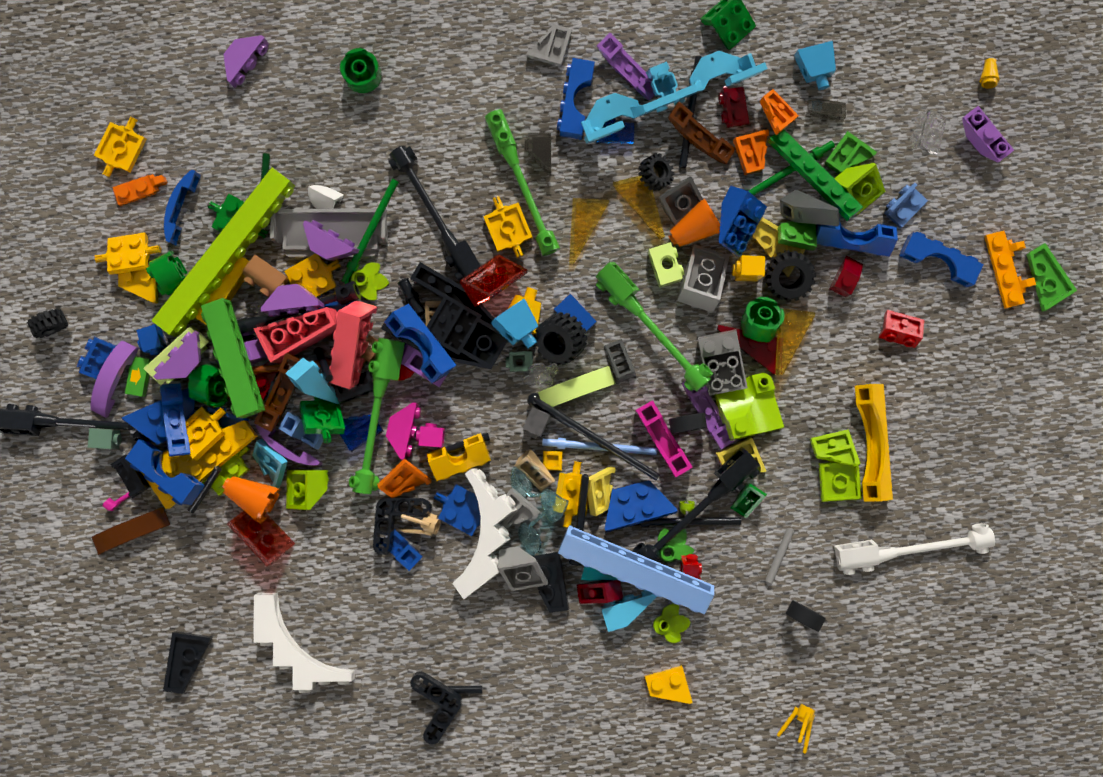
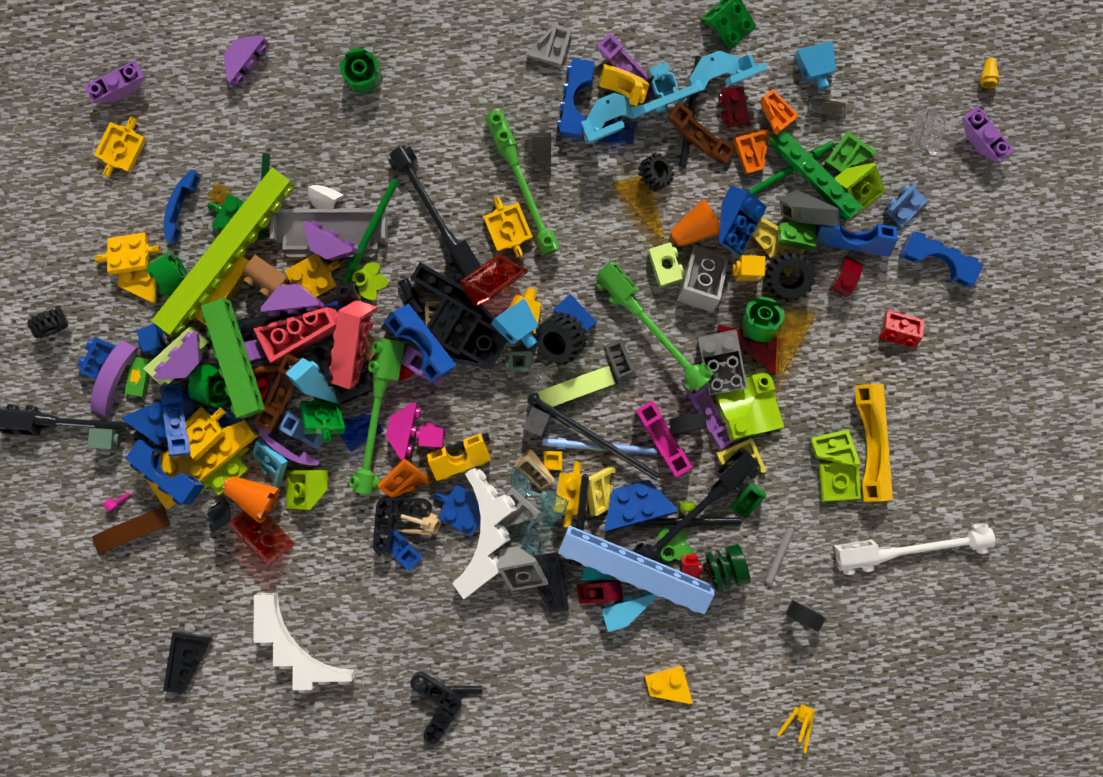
black hinge [111,454,151,498] -> none
orange hinge [112,174,167,206] -> none
black bar [187,466,222,513] -> none
clear yellow wing [569,198,609,265] -> none
lime plate [653,603,691,643] -> none
dark grey slope [659,176,703,226] -> none
light orange hinge [984,231,1036,309] -> none
bright green wing [1026,243,1077,312] -> none
none -> medium lavender slope [84,60,145,103]
none -> black slope [207,498,231,533]
none -> clear yellow plate [208,182,231,204]
none -> yellow arch [599,64,649,106]
none -> dark green wheel [705,544,751,593]

